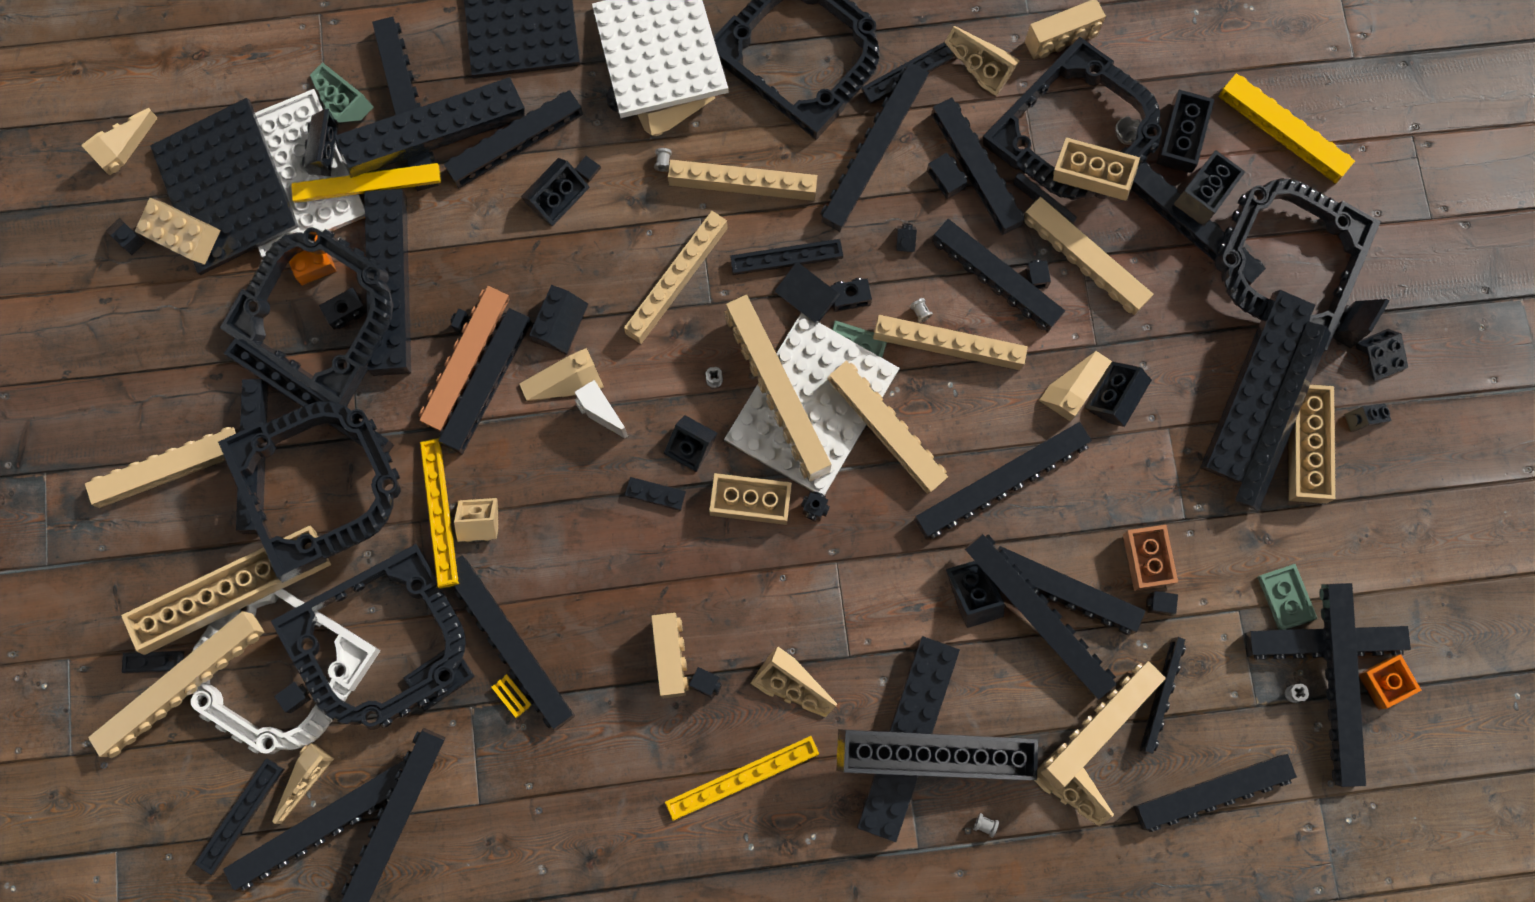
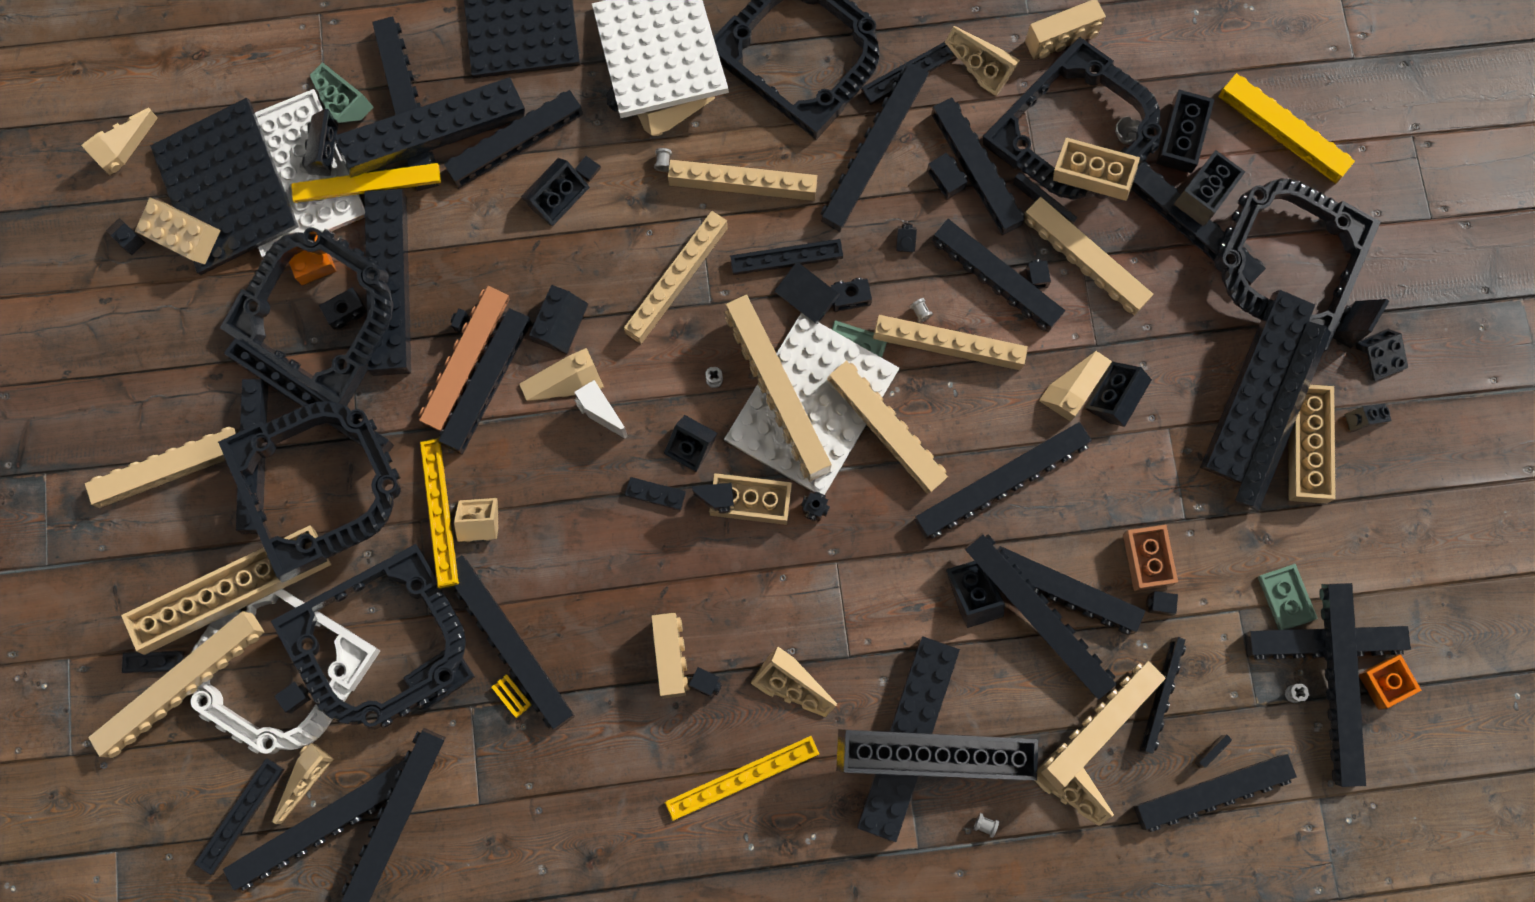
none -> black slope [692,483,734,514]
none -> black tile [1195,734,1232,768]

